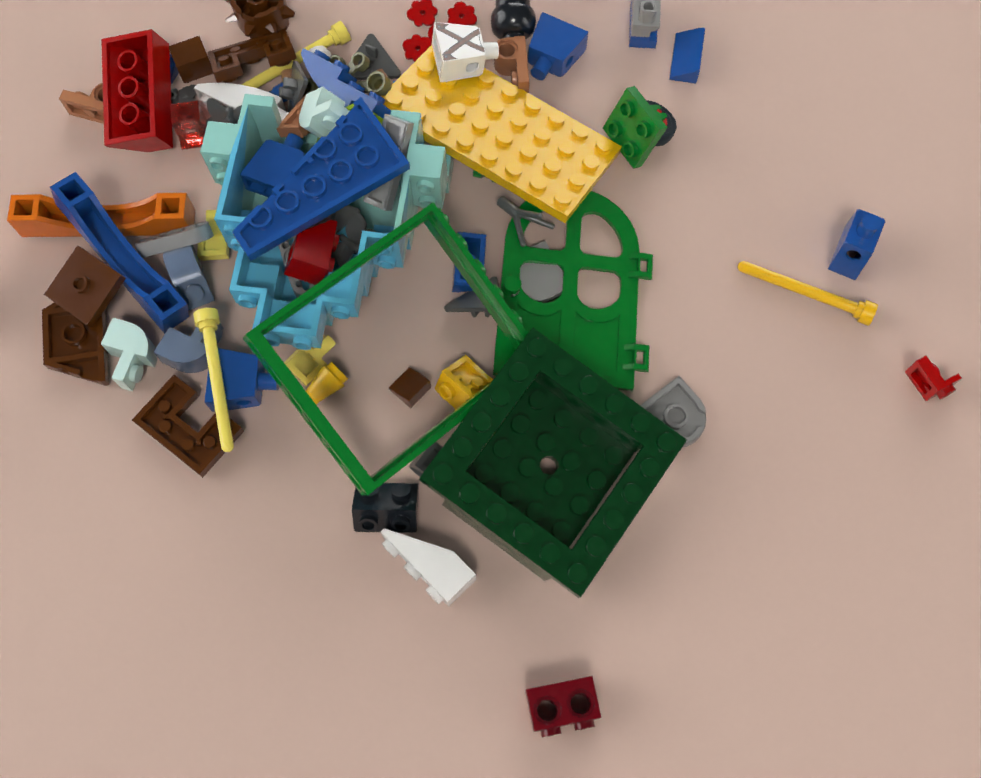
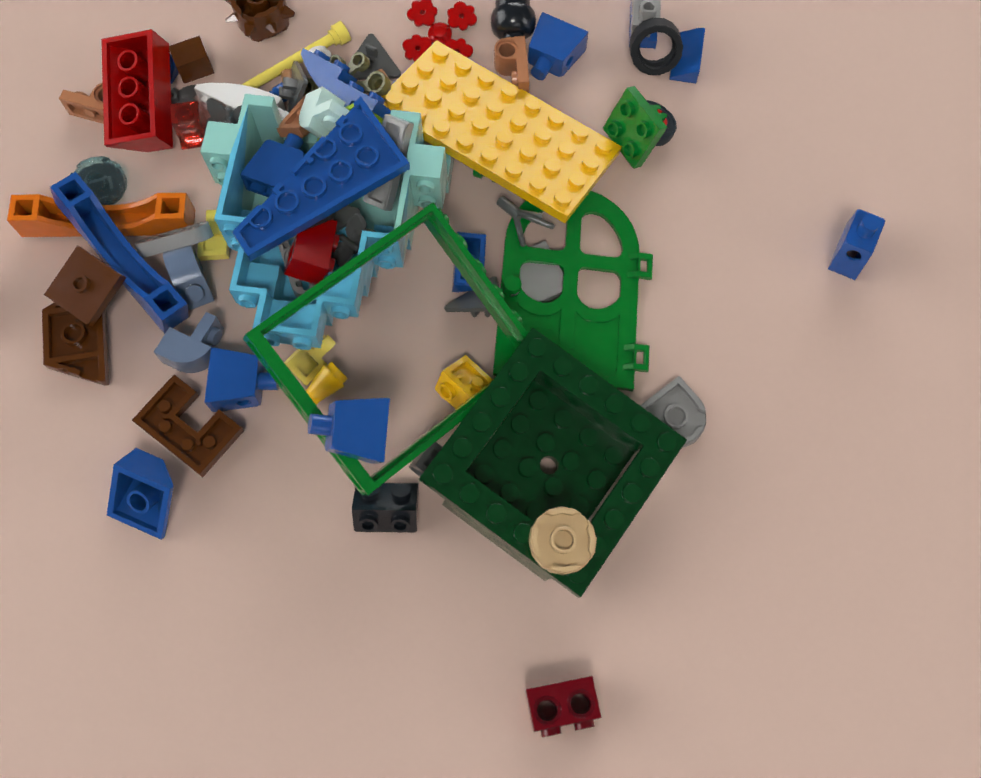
light aqua brick [101,318,157,391] -> none
light yellow piece [193,308,234,452] -> none
reddish brown plate [208,29,297,83] -> none
white slope [381,528,476,607] -> none
reddish brown slope [389,367,431,409] -> none
white torso [431,22,499,82] -> none
yellow piece [737,261,878,326] -> none
red bracket [905,356,962,401] -> none
none -> clear light blue tile [70,156,127,205]
none -> blue slope [107,448,174,540]
none -> blue torso [308,398,390,464]
none -> tan tile [529,507,597,575]
none -> black tyre [629,18,683,75]

